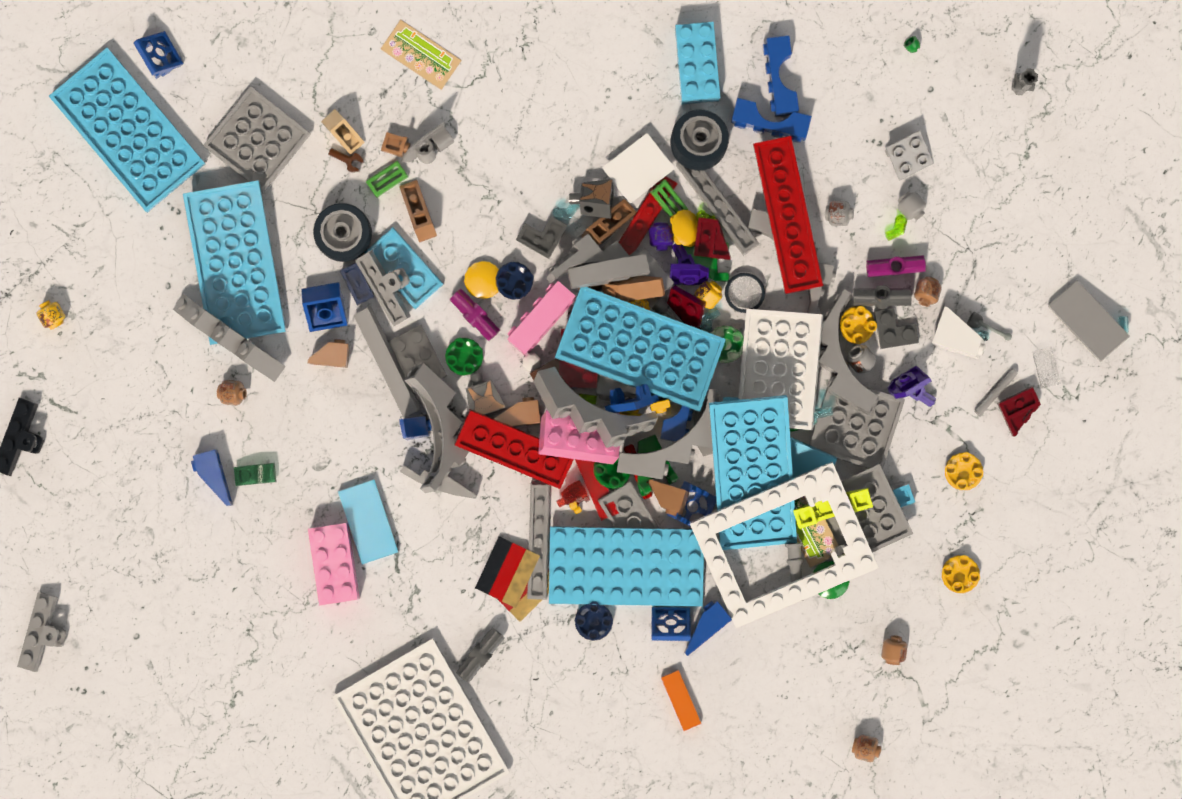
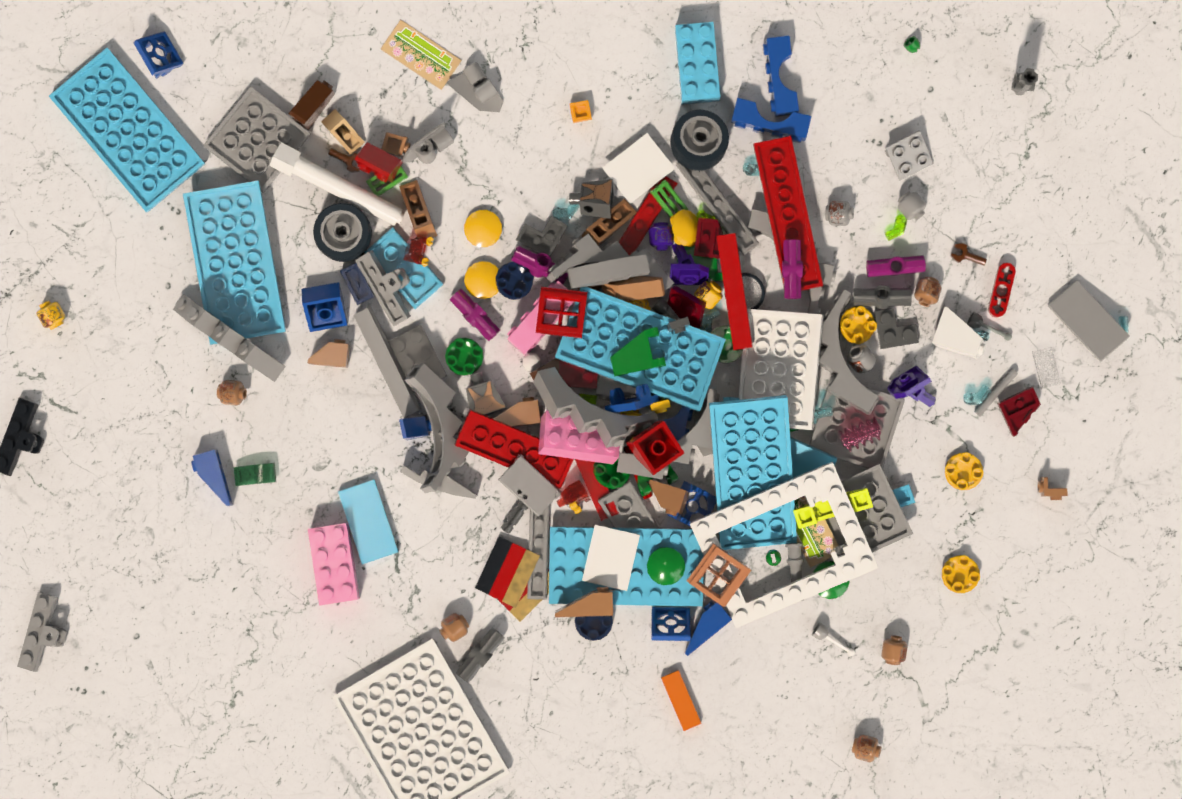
none -> white brick [270,142,405,226]
none -> reddish brown slope [288,80,335,131]
none -> red slope [355,142,403,183]
none -> clear red piece [403,236,434,267]
none -> medium nougat head [439,613,469,642]
none -> light grey panel [447,62,503,112]
none -> yellow dish [464,210,502,247]
none -> light grey door [498,454,562,516]
none -> dark grey axle [501,500,528,534]
none -> magenta piece [511,245,568,284]
none -> red piece [535,287,587,338]
none -> medium nougat slope [555,587,613,617]
none -> light orange plate [570,100,592,123]
none -> white sticker [582,525,640,591]
none -> green flag [610,327,666,377]
none -> red slope [626,421,684,475]
none -> green dish [647,547,685,585]
none -> dark grey plate [667,317,690,334]
none -> nougat piece [686,543,751,607]
none -> red tile [716,233,753,350]
none -> clear light blue arm [742,163,760,176]
none -> green hinge [766,549,781,566]
none -> magenta piece [782,240,803,299]
none -> hinge [812,623,855,656]
none -> clear pink piece [838,417,881,452]
none -> reddish brown bar [950,243,987,266]
none -> clear light blue arm [963,385,991,405]
none -> red beam [988,263,1016,318]
none -> medium nougat bracket [1038,477,1068,500]

